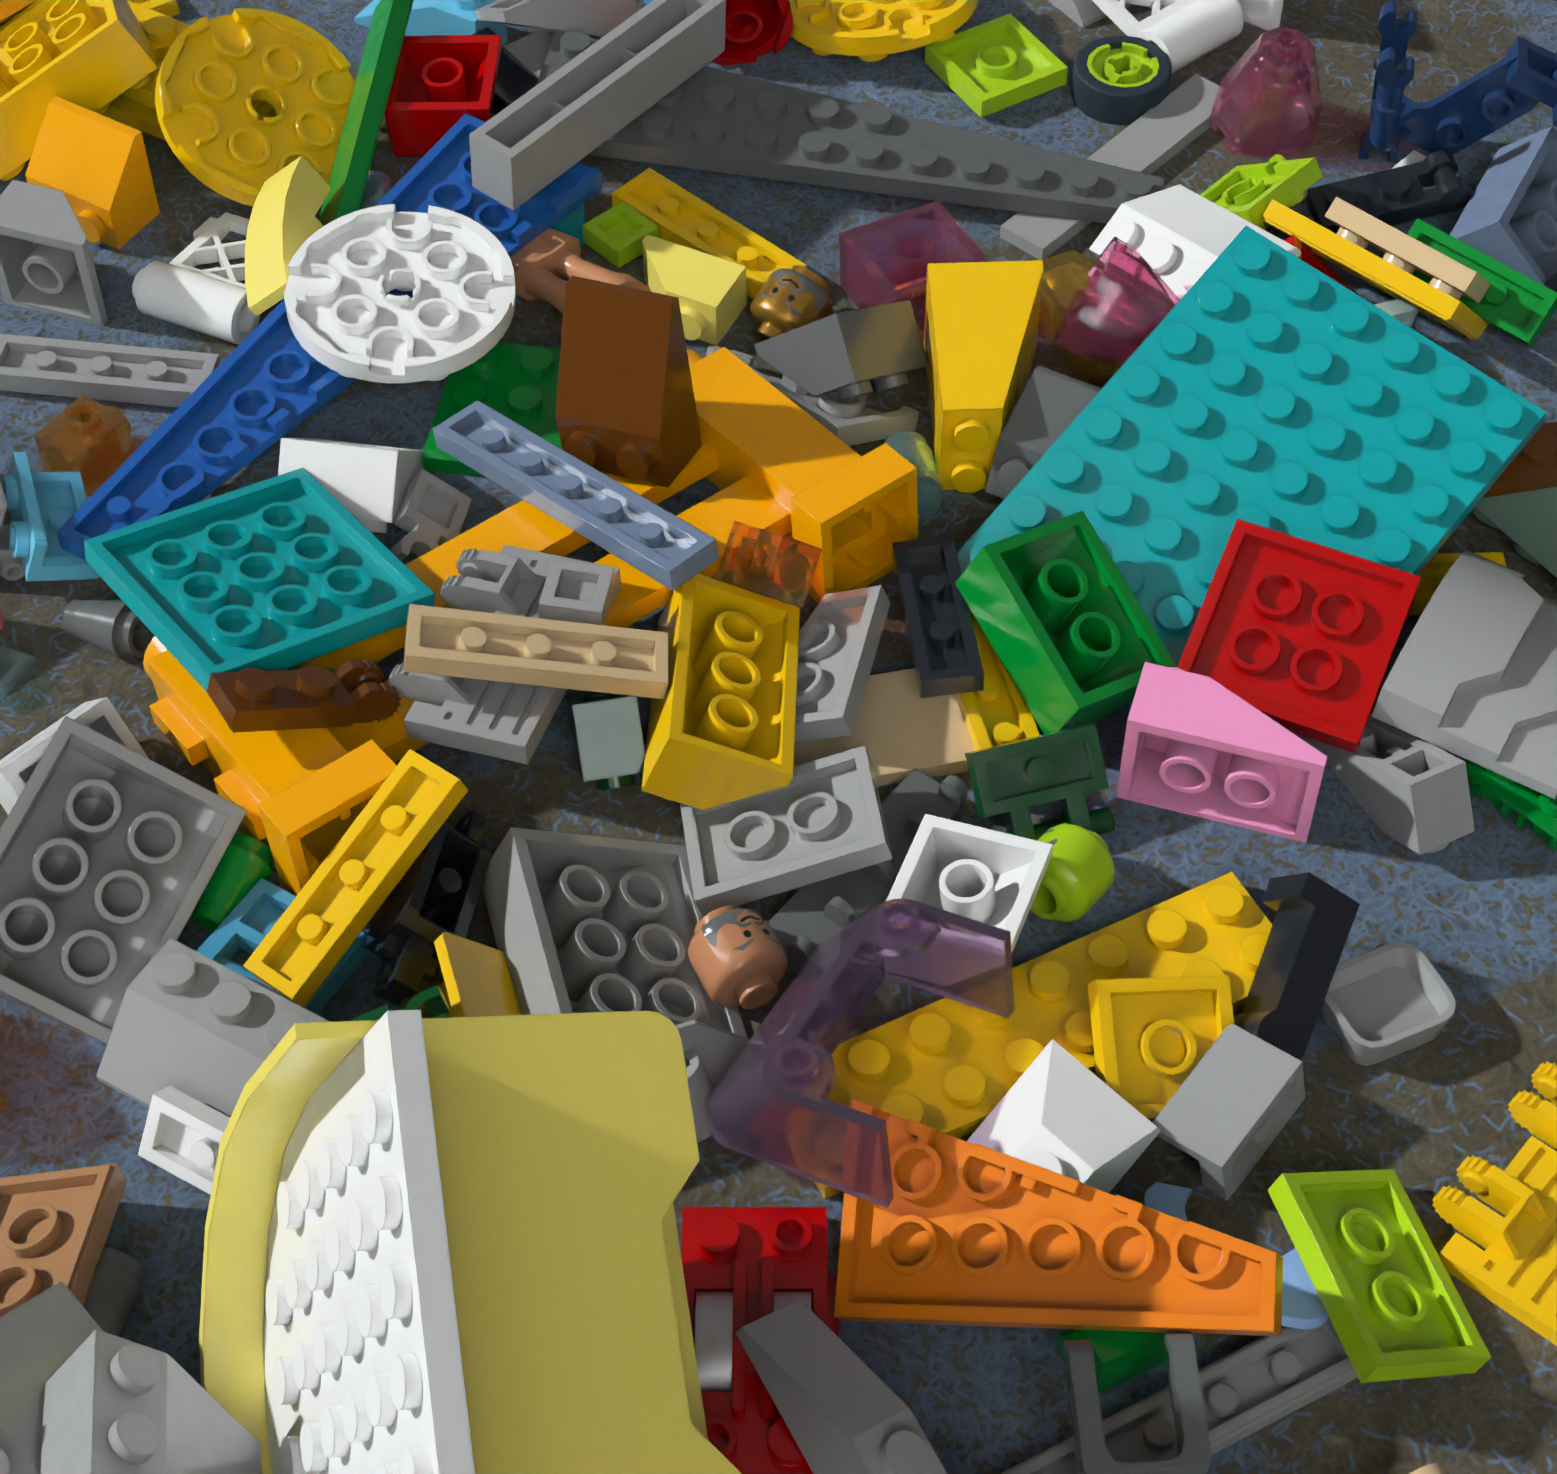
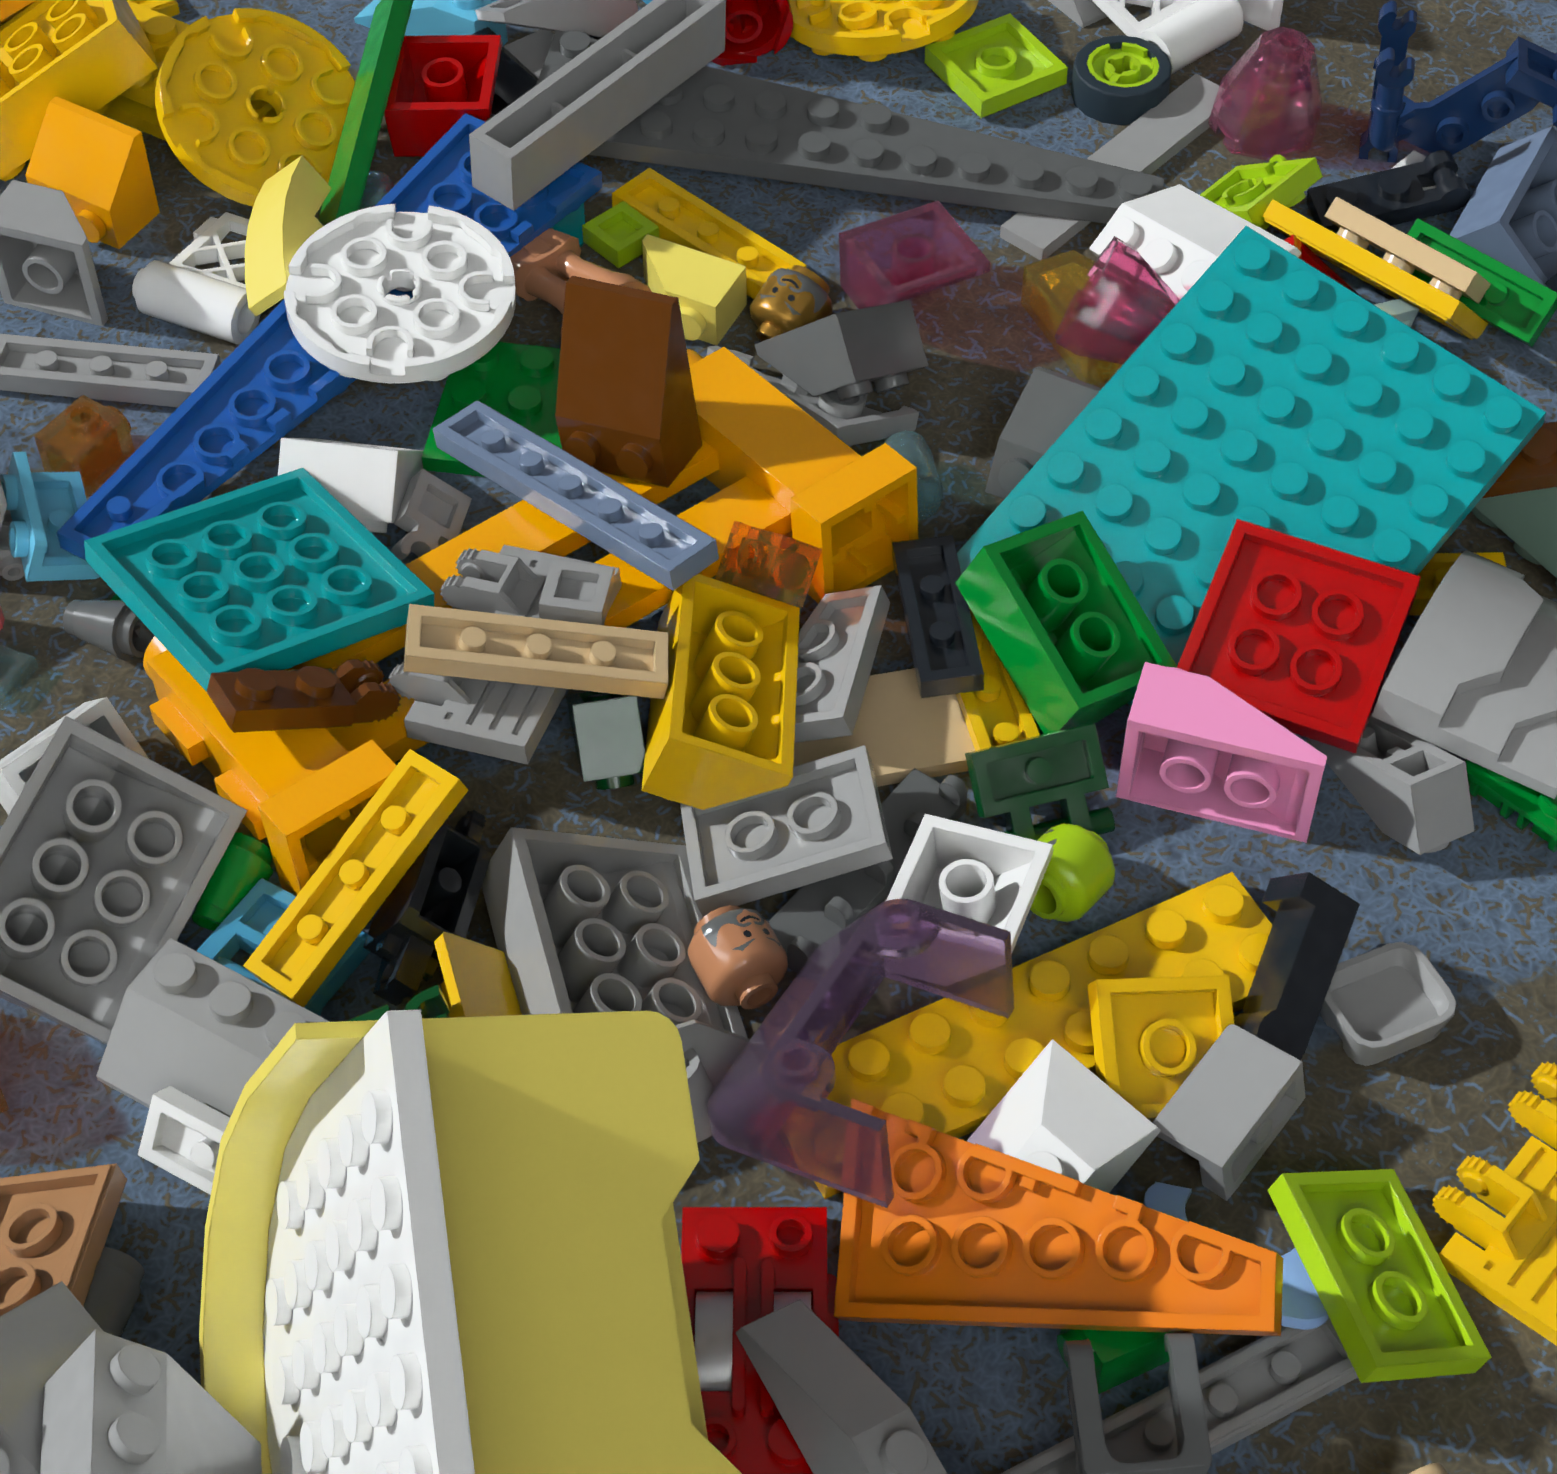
yellow slope [924,260,1043,493] -> none

